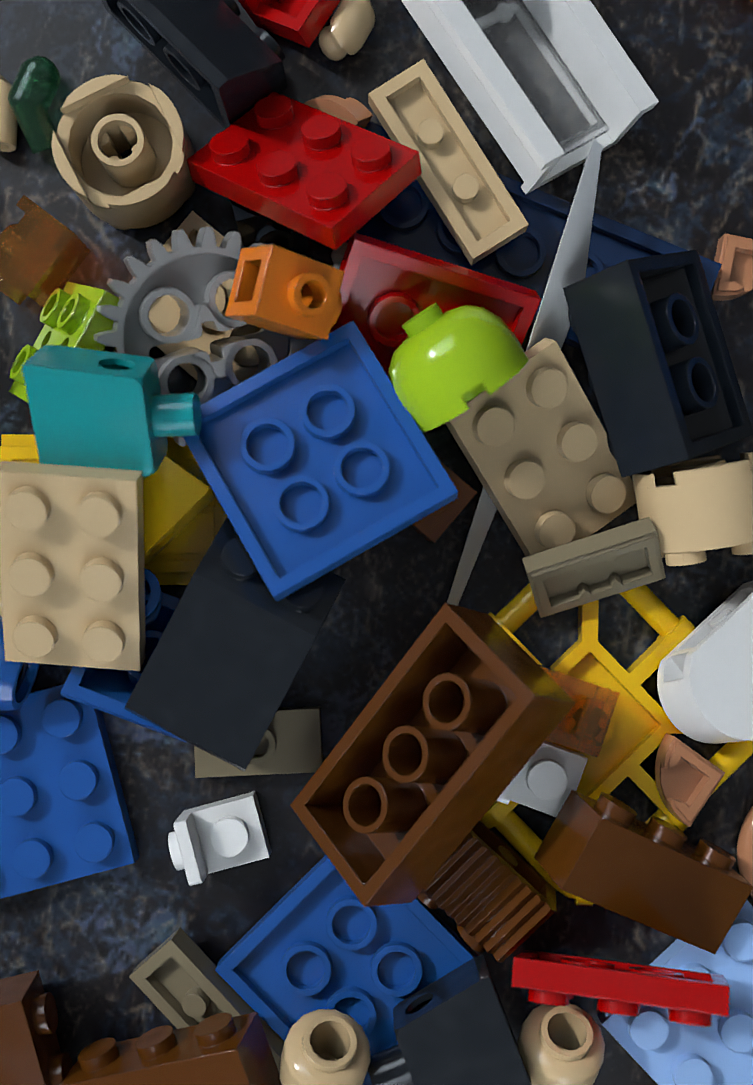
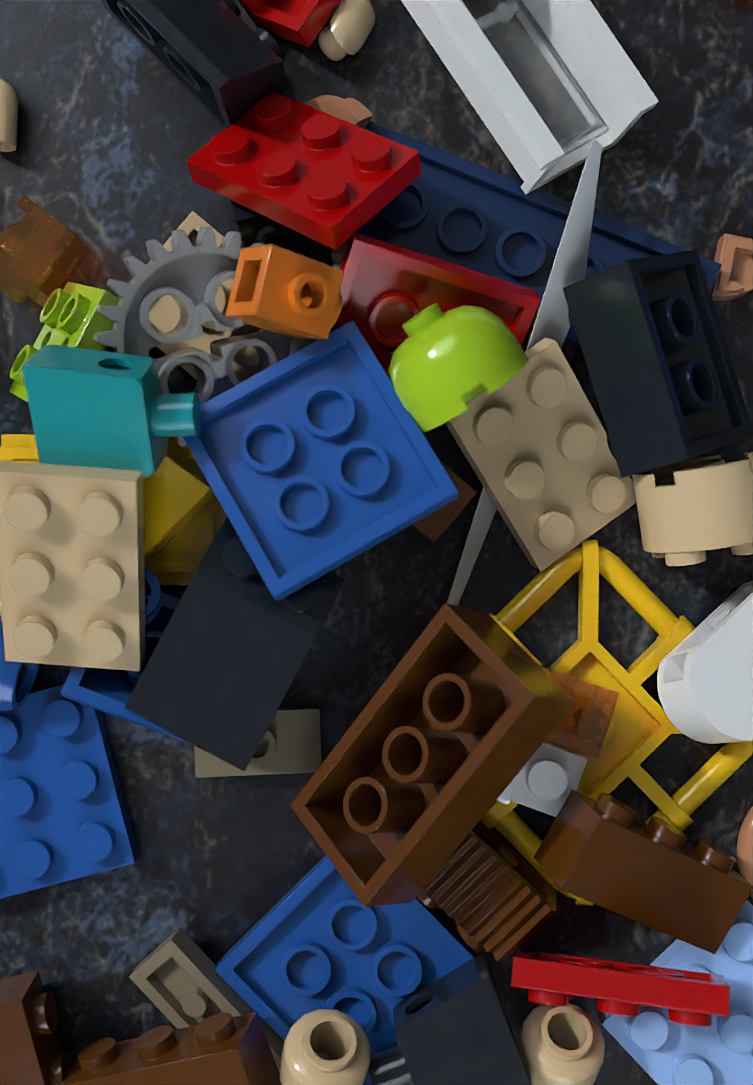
clear green arm [8,56,61,155] -> none
tan brick [51,74,196,230] -> none
white bracket [168,791,271,886] -> none
tan plate [368,59,529,266] -> none
dark tan plate [522,517,666,618] -> none
nougat tile [655,733,725,827] -> none

